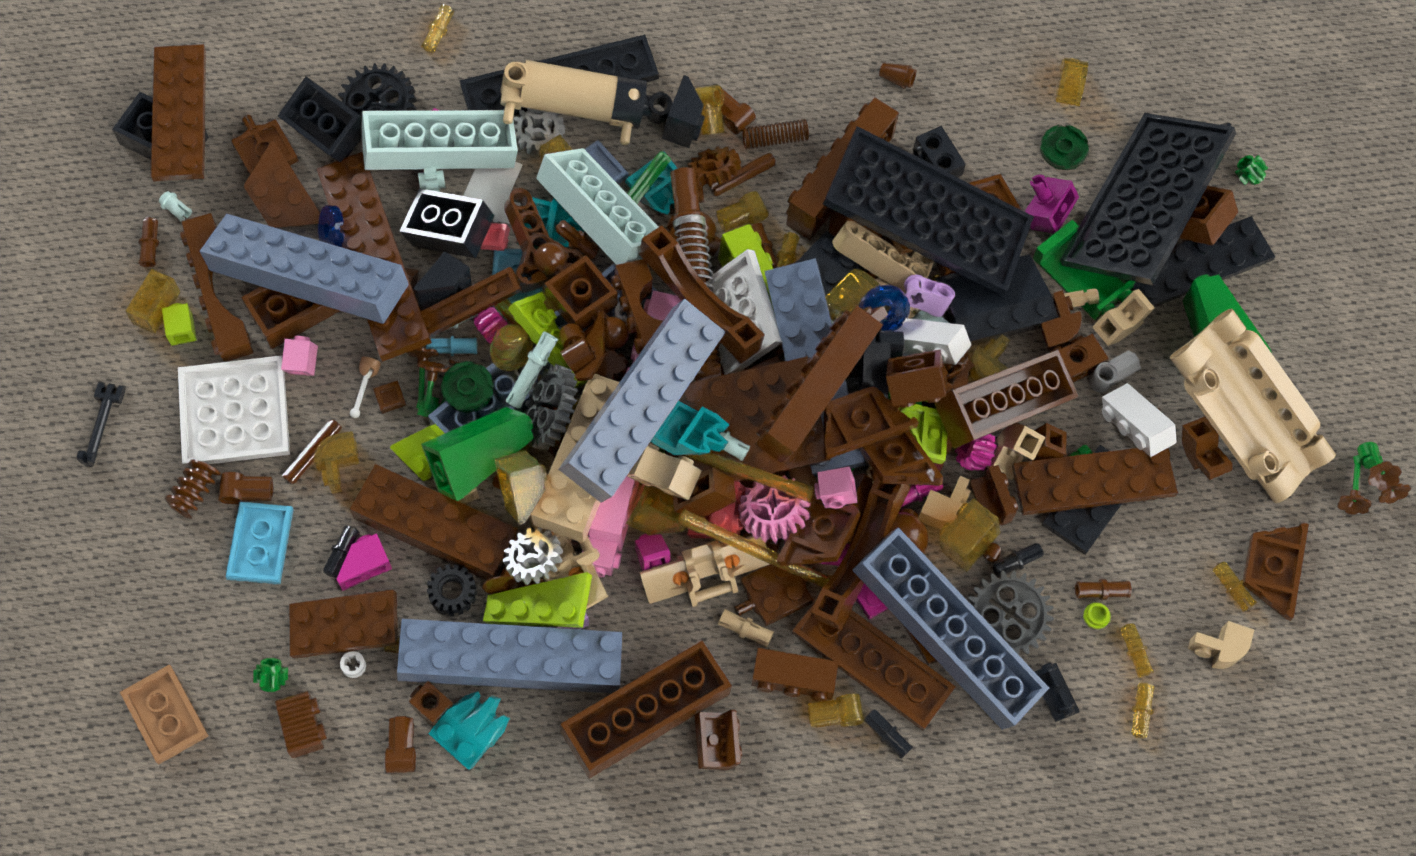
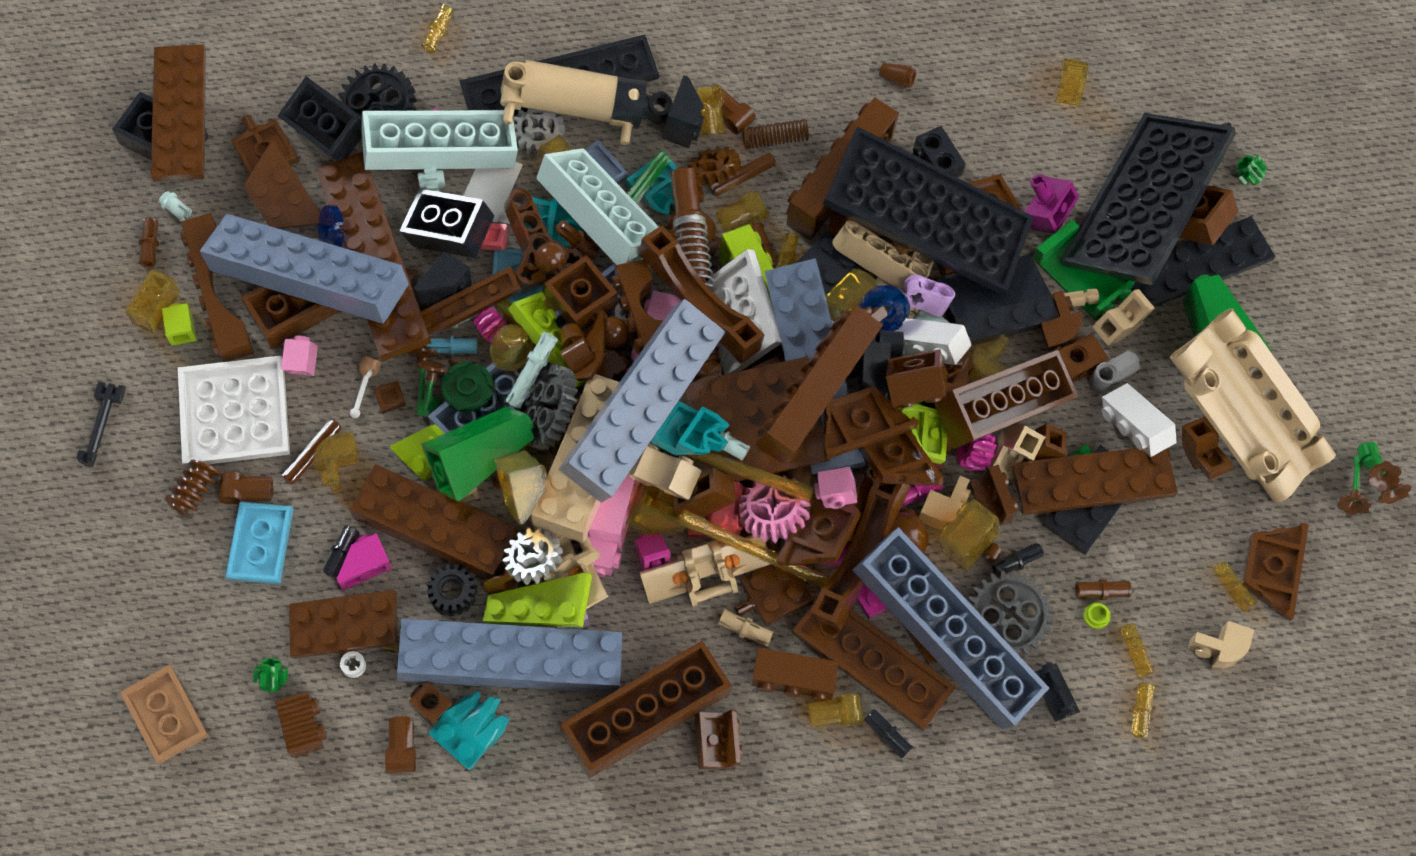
dark green tile [1040,125,1089,170] -> none

